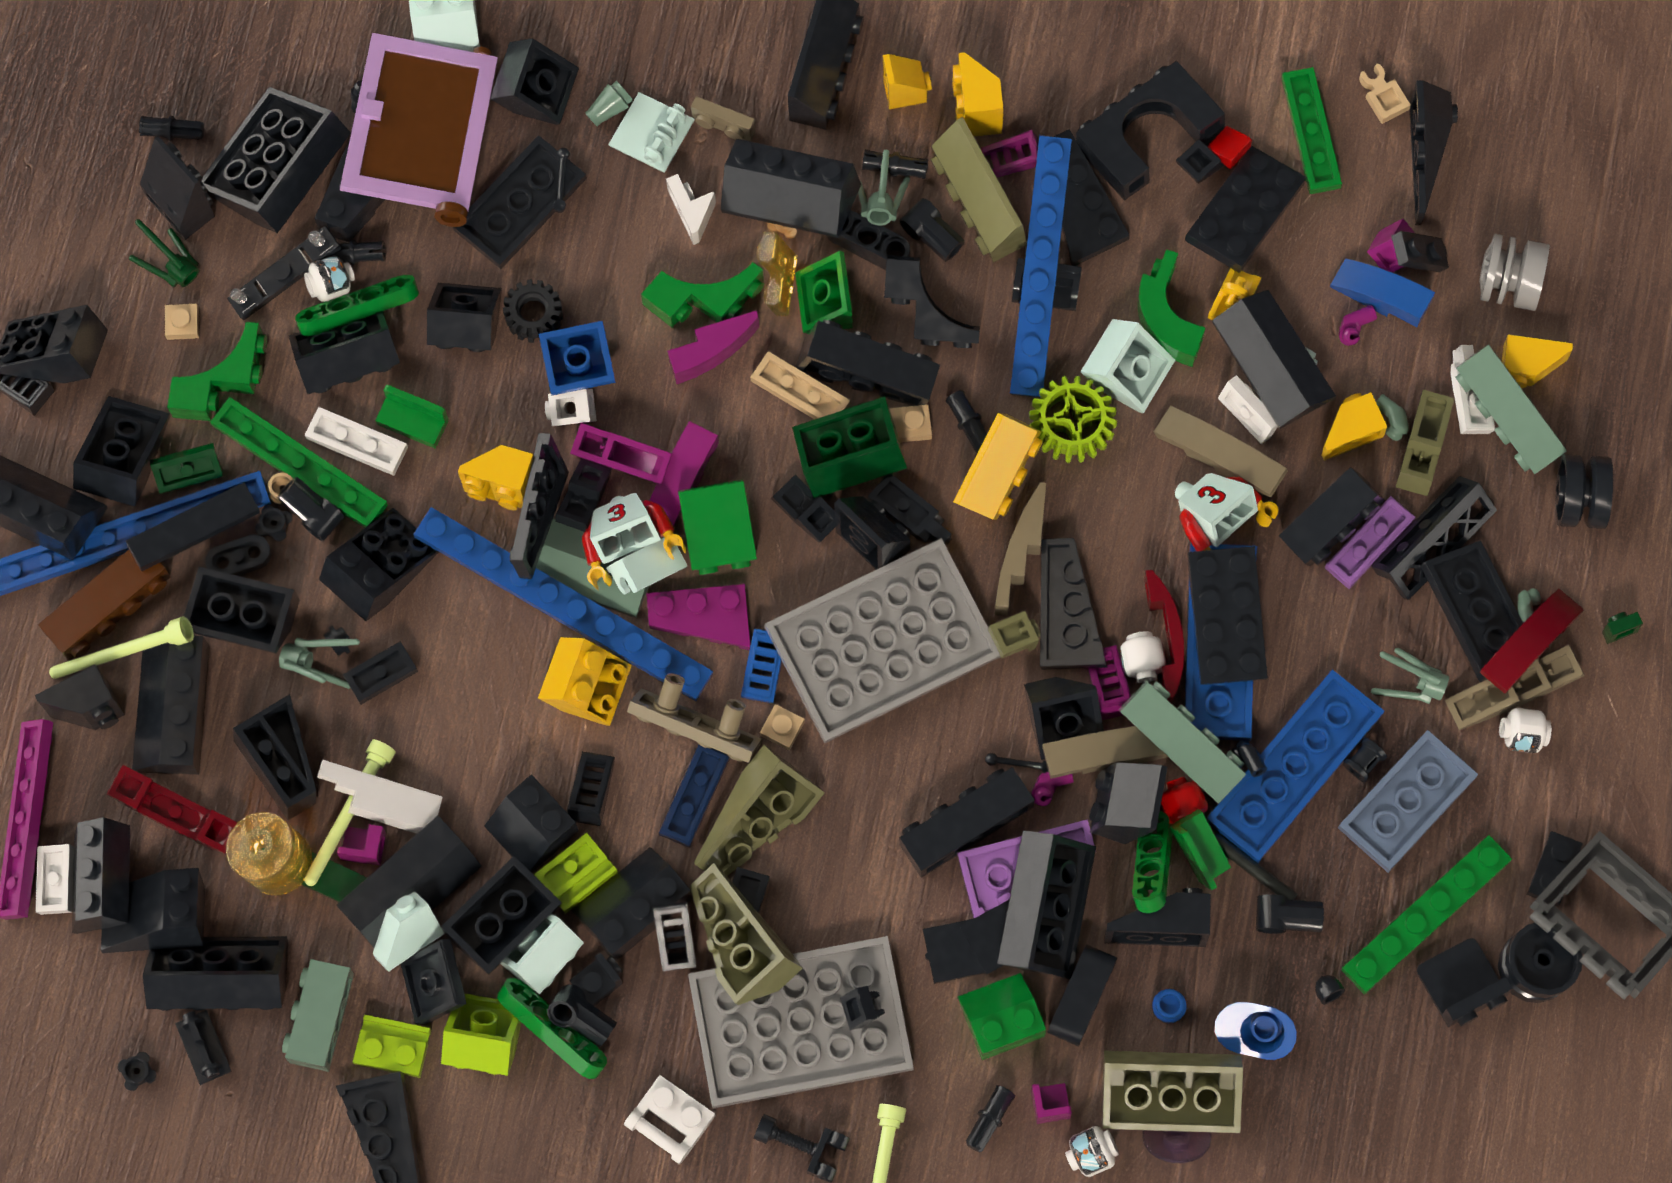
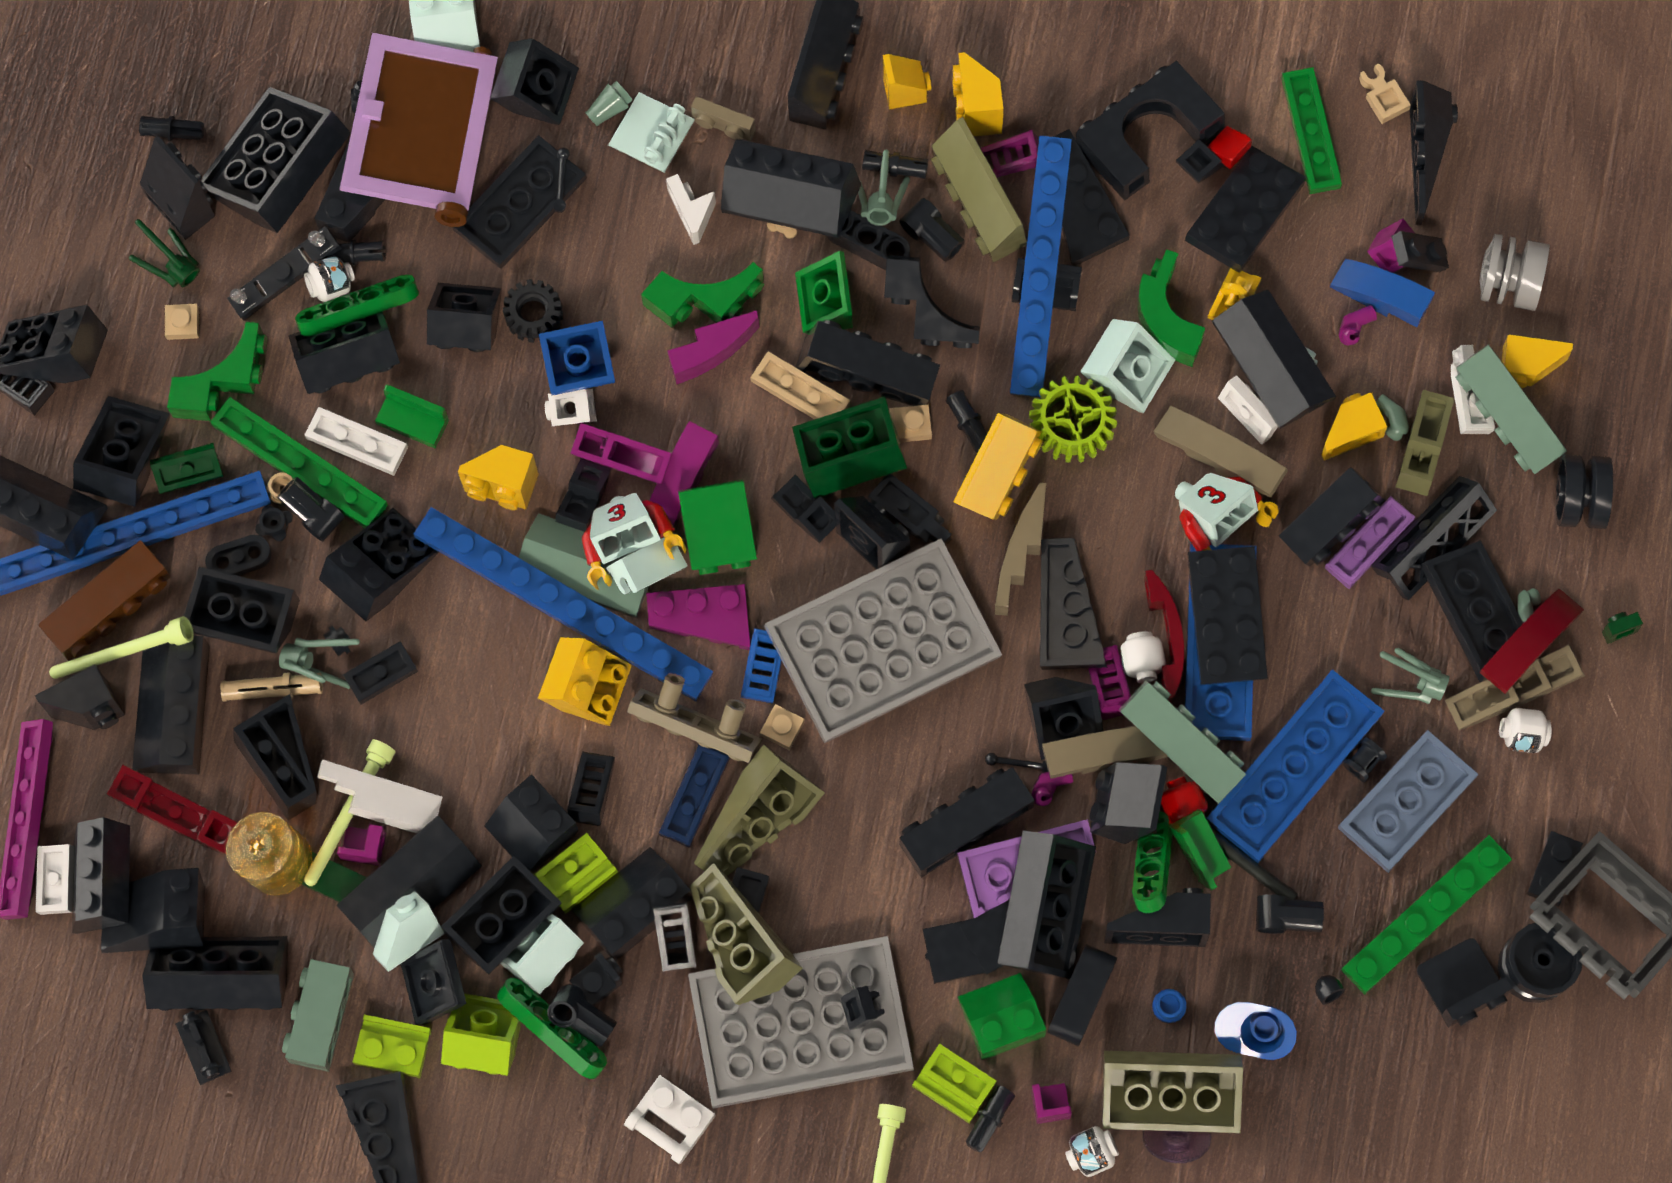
black plate [117,1052,157,1091] -> none
black tile [126,482,260,572] -> none
black wing [510,433,569,579] -> none
black bar [753,1114,850,1183] -> none
clear yellow plate [757,231,798,316] -> none
olive bracket [988,611,1040,659] -> none
black arm [1231,740,1267,777] -> none
none -> tan pin [220,673,323,702]
none -> lime plate [912,1044,997,1124]

